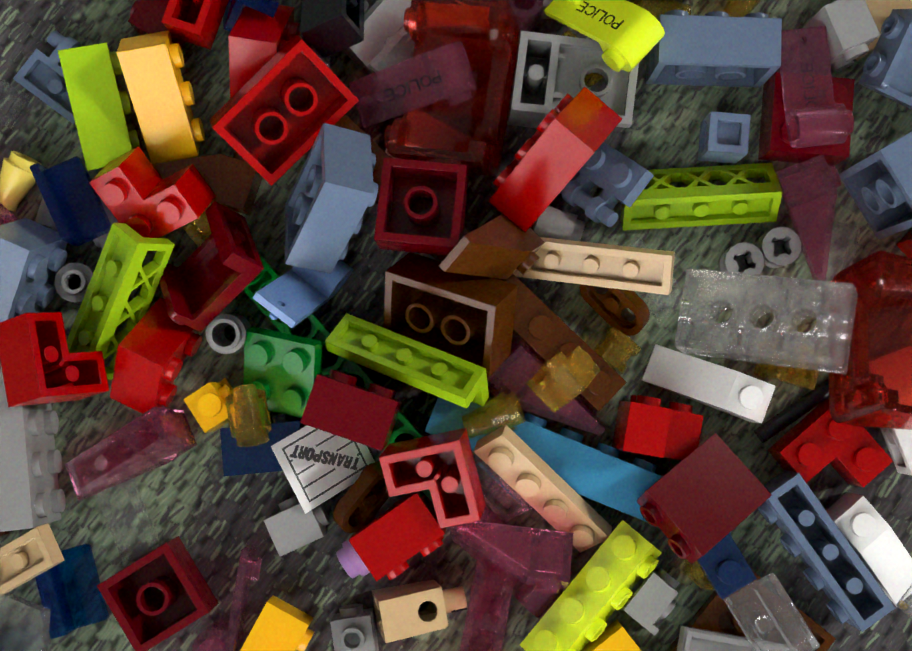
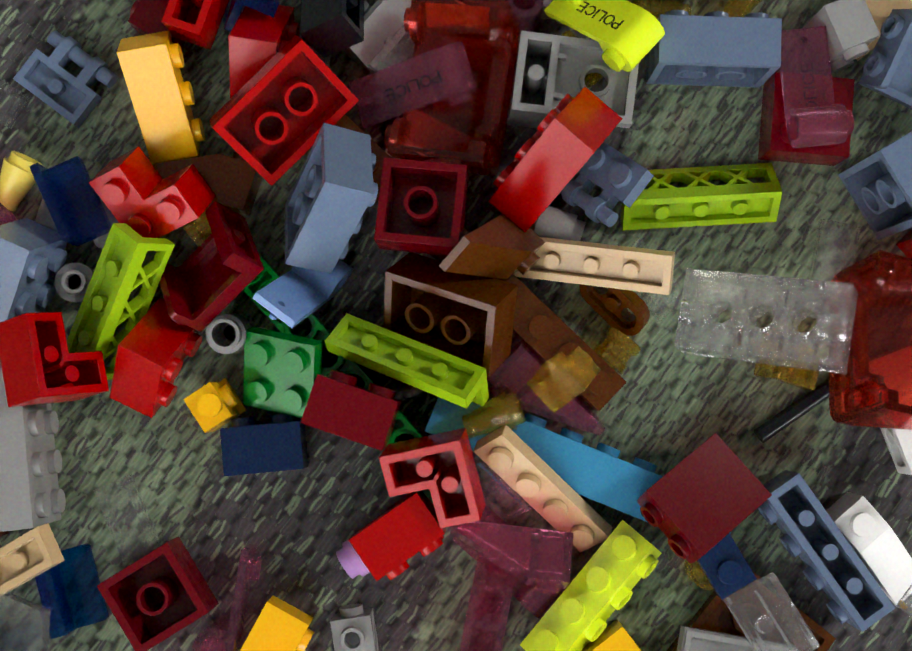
lime brick [57,42,140,171] -> none
clear pink slope [65,407,197,500] -> none
clear yellow brick [225,384,272,447] -> none
light grey brick [263,496,330,557] -> none
white sticker [271,425,375,514] -> none
reddish brown plate [333,461,389,533] -> none
tan torso [371,580,467,643] -> none
red brick [612,395,704,460] -> none
light grey brick [622,568,680,636] -> none
white slope [641,344,776,423] -> none
sand blue brick [698,111,751,164] -> none
light grey wheel [718,242,764,284] -> none
light grey wheel [756,227,802,268] -> none
red brick [767,400,893,488] -> none
clear pink slope [776,155,841,288] -> none

